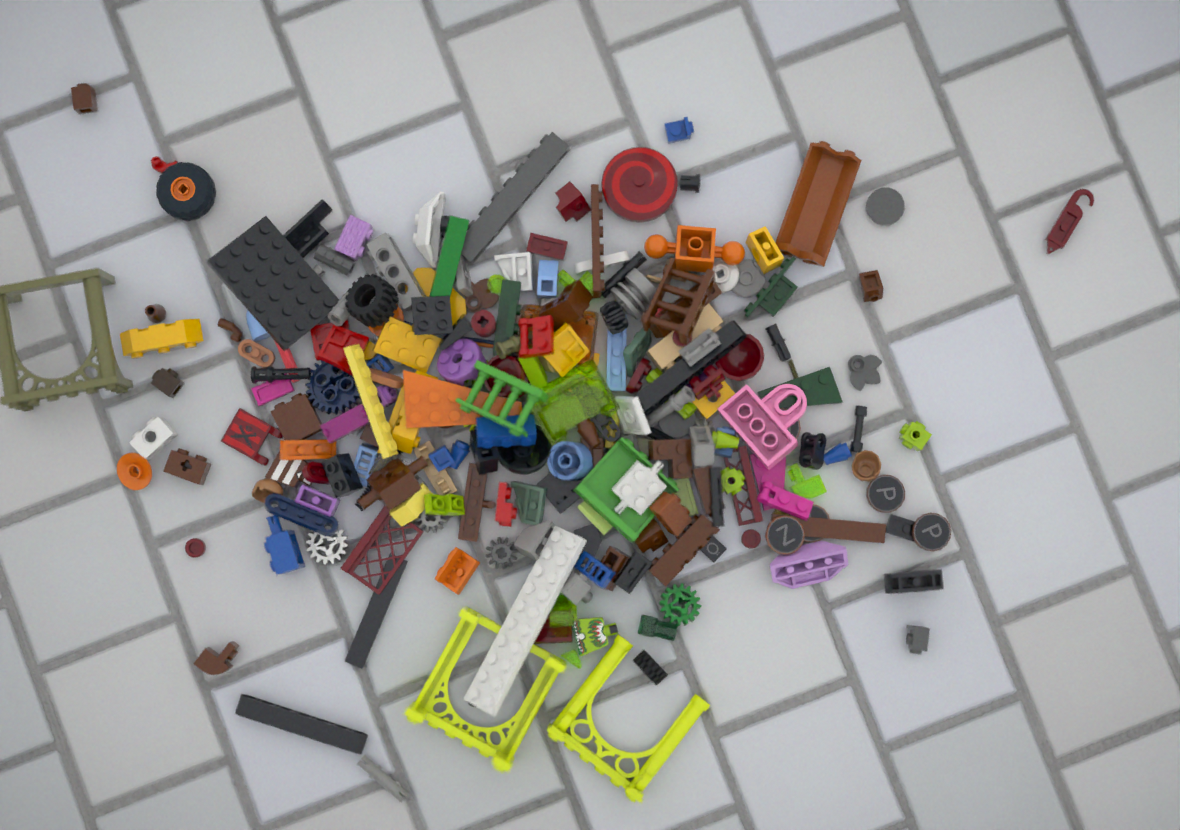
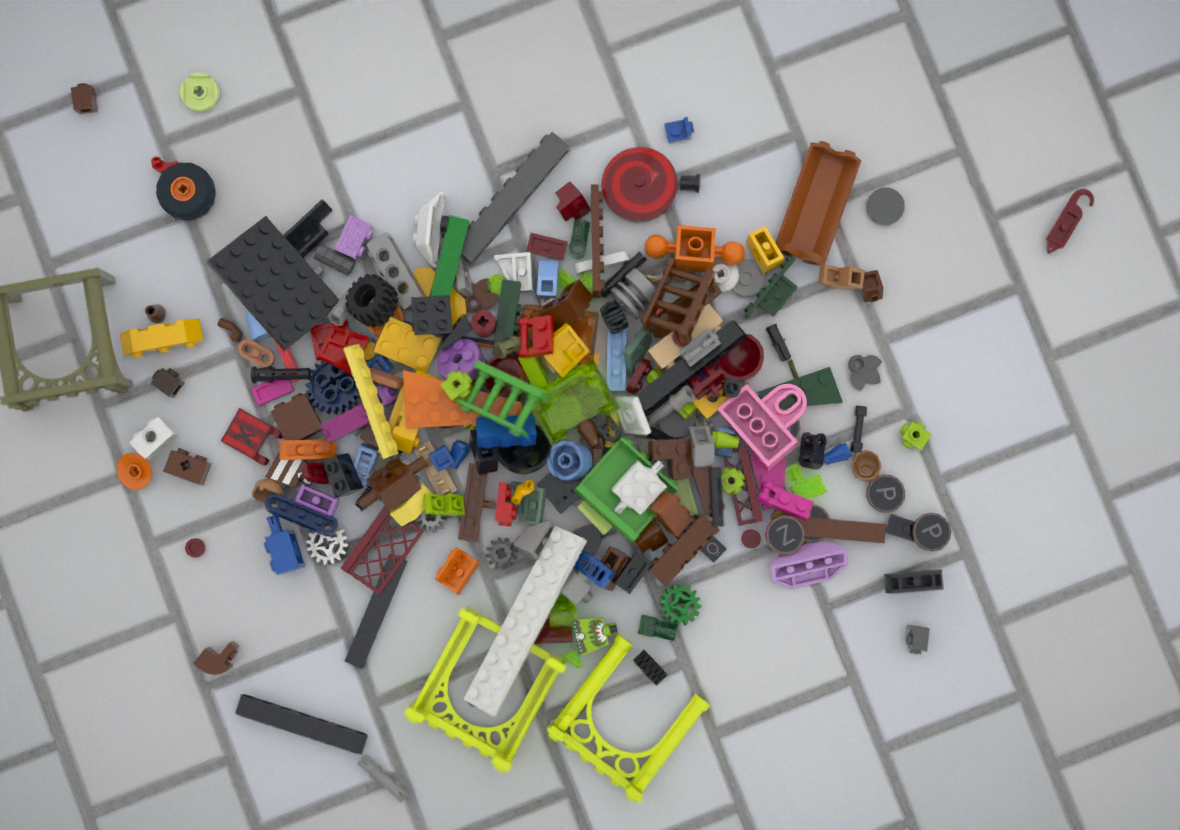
none -> yellowish green plate [180,73,219,112]
none -> lime brick [440,370,473,401]
none -> yellow arm [511,480,535,505]
none -> clear green piece [569,219,590,260]
none -> black plate [721,378,740,398]
none -> medium nougat brick [818,264,865,290]

